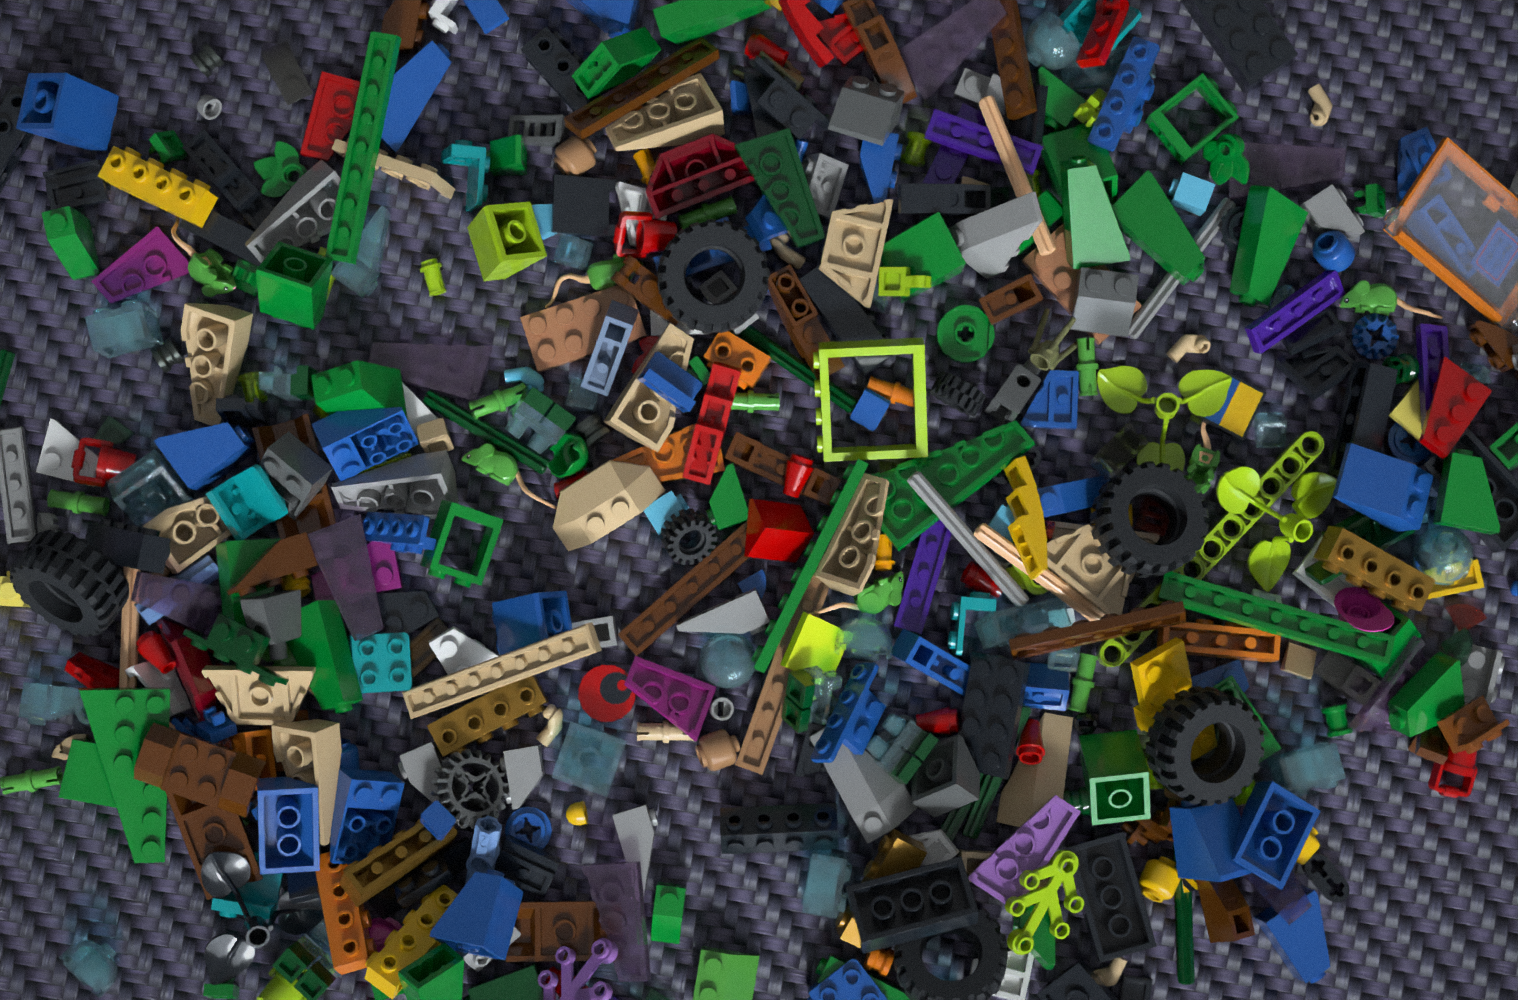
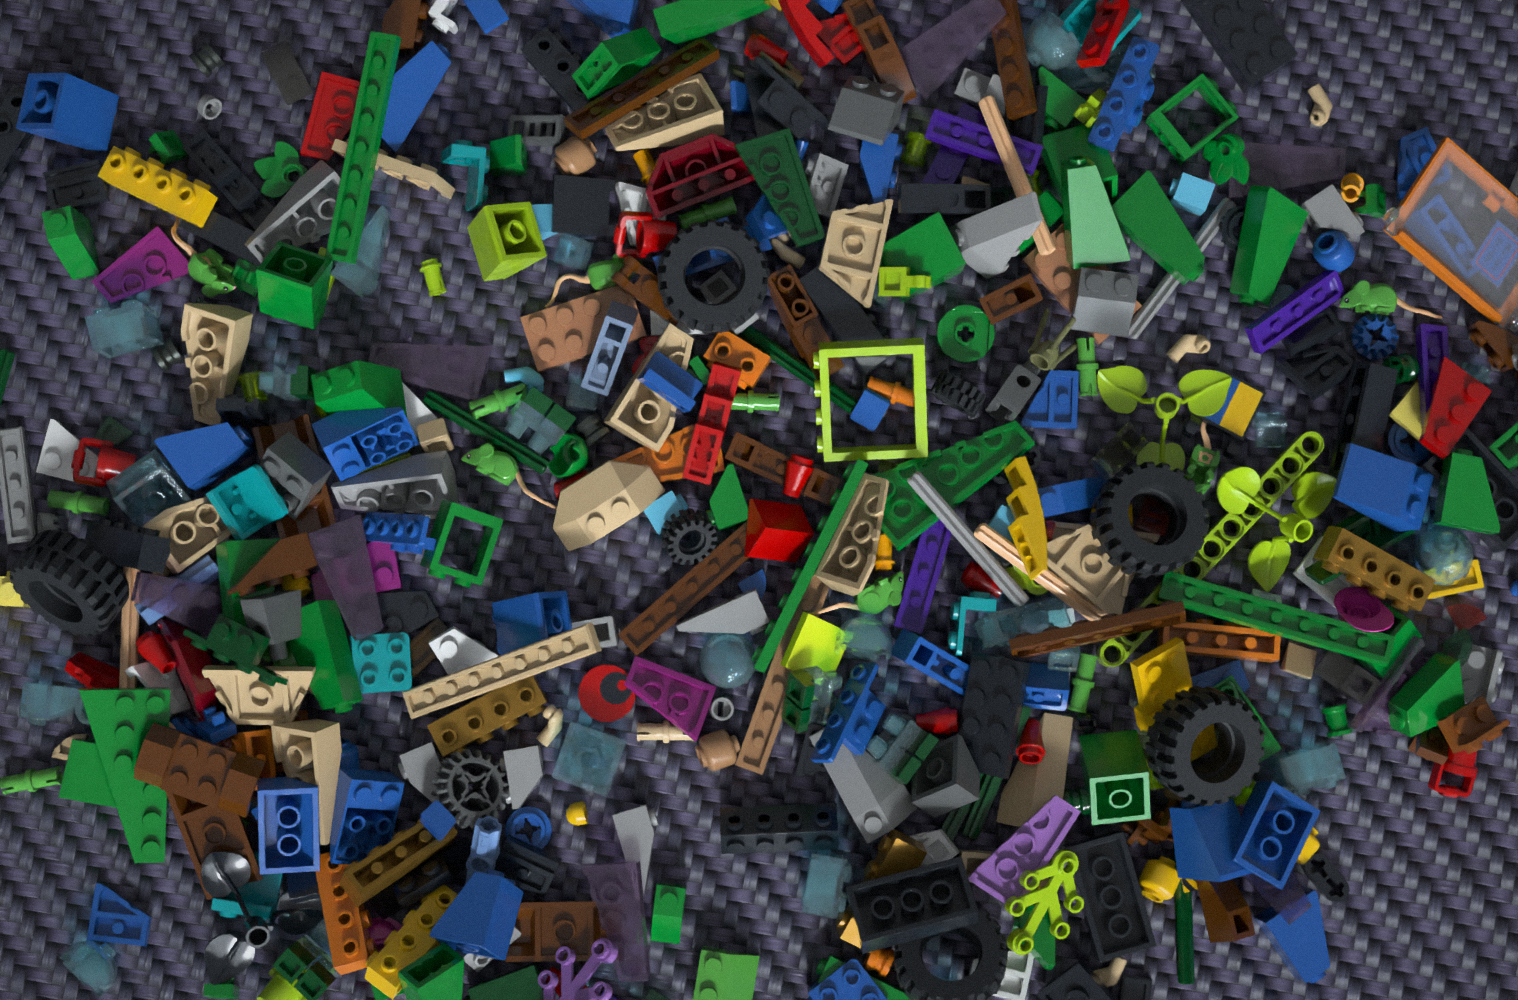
none -> blue wing [87,883,152,946]
none -> light orange pin [1341,173,1364,202]

